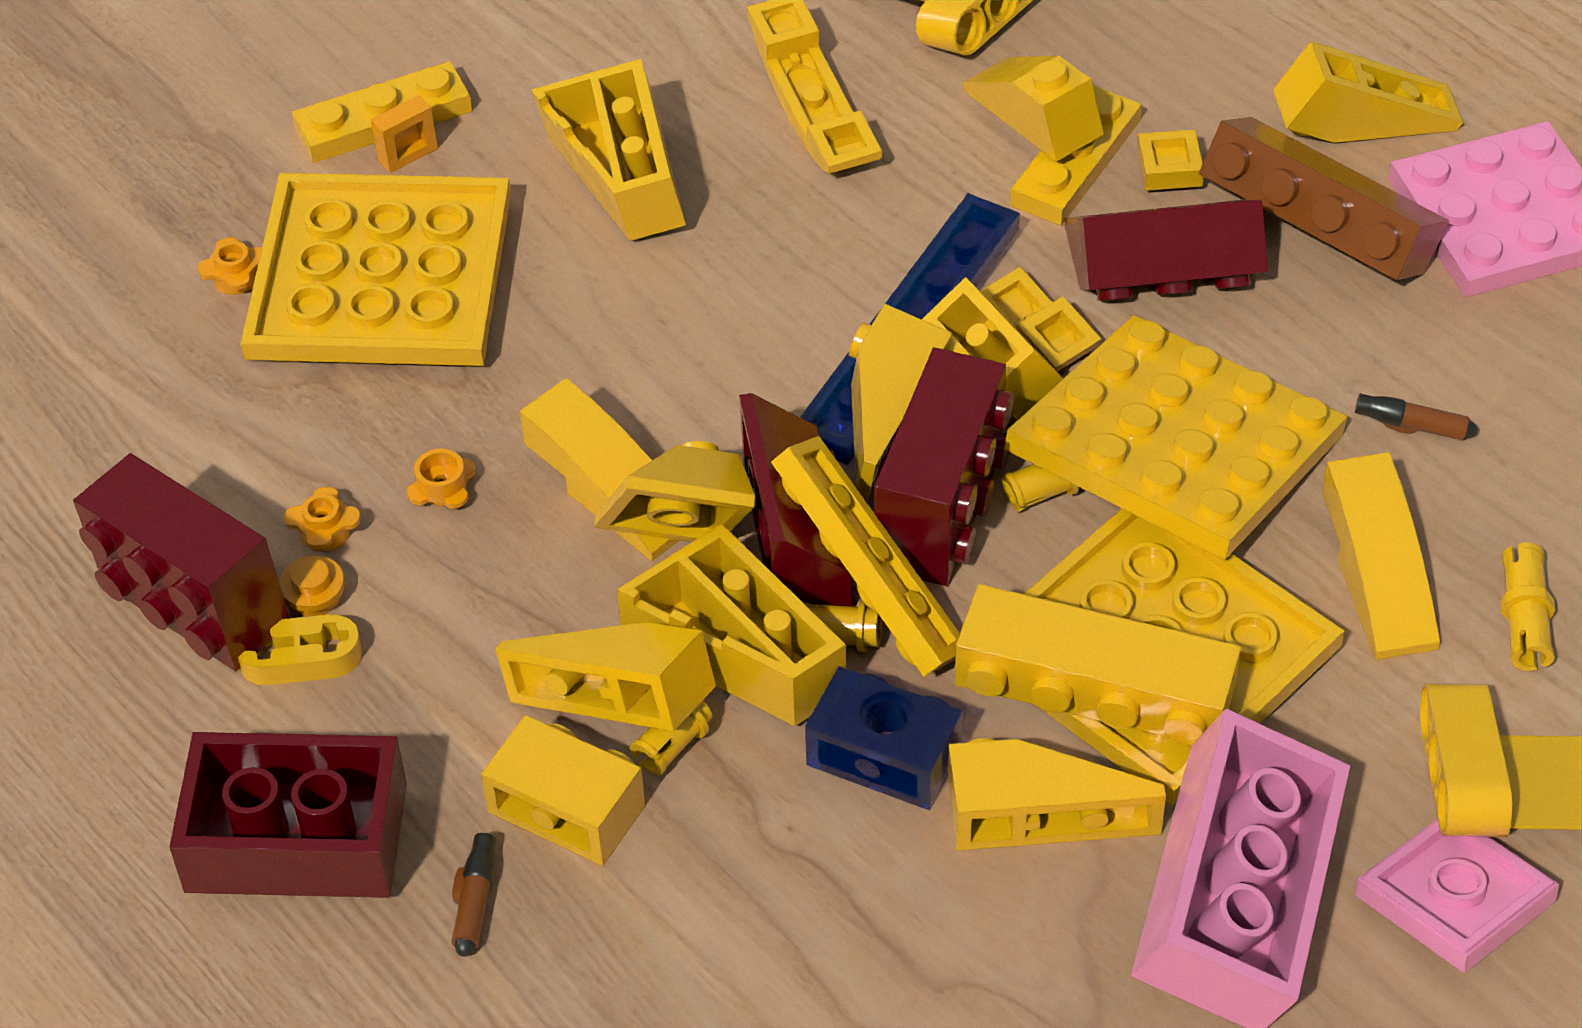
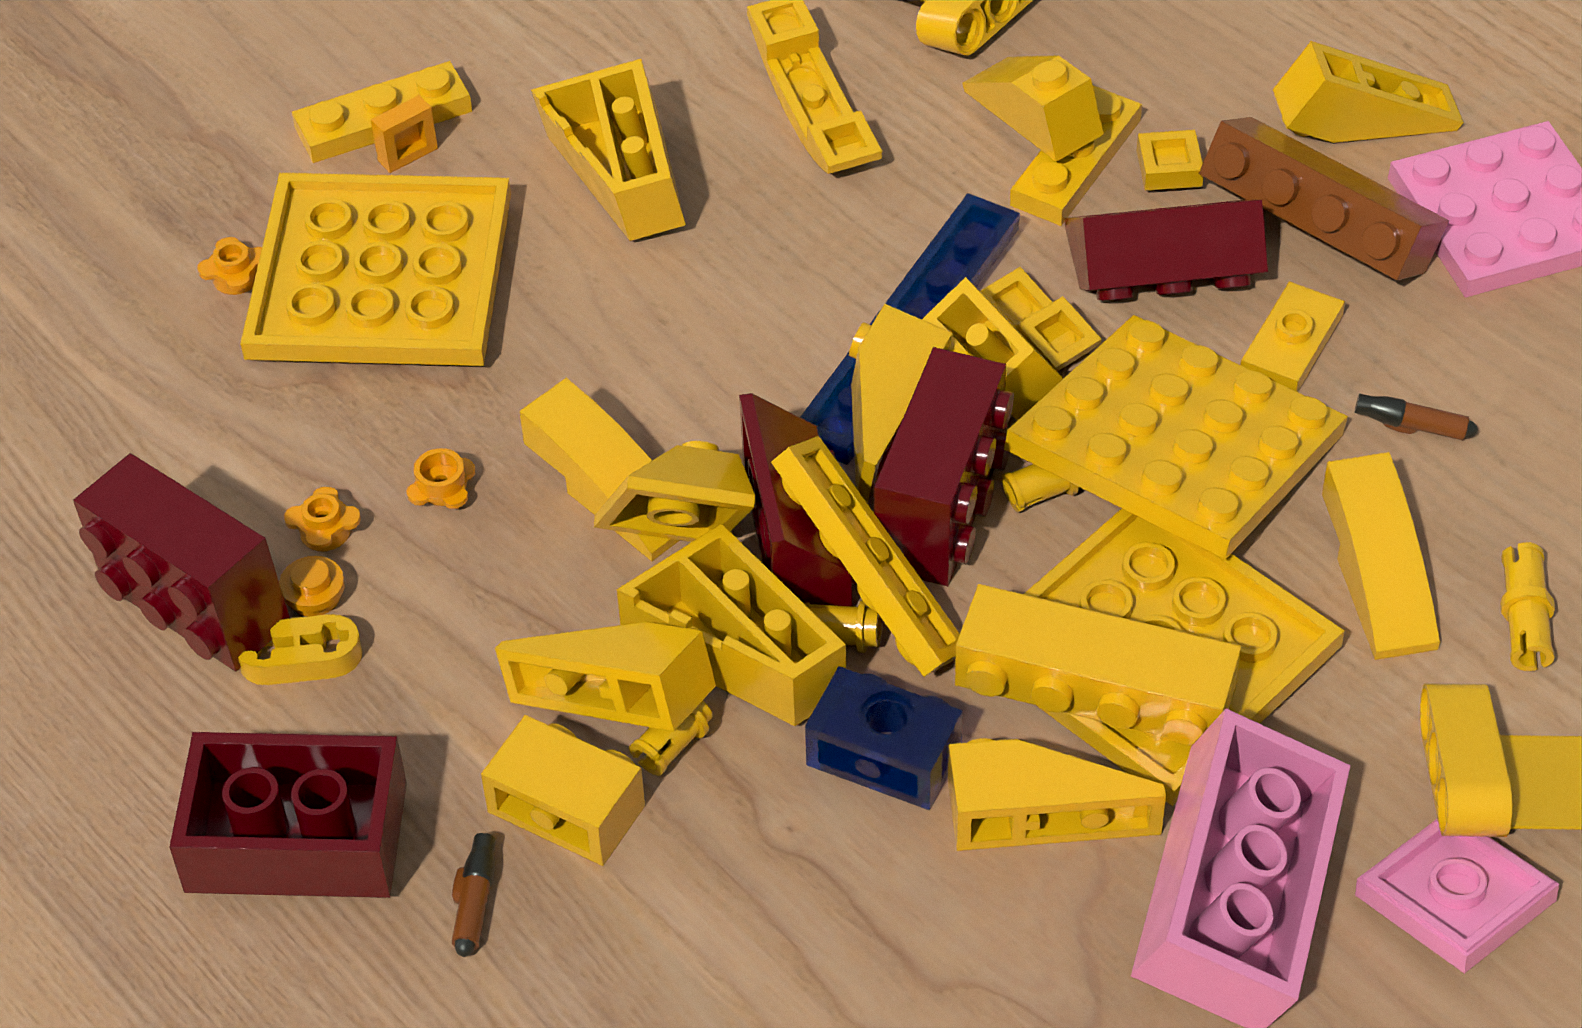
none -> yellow plate [1240,281,1345,392]

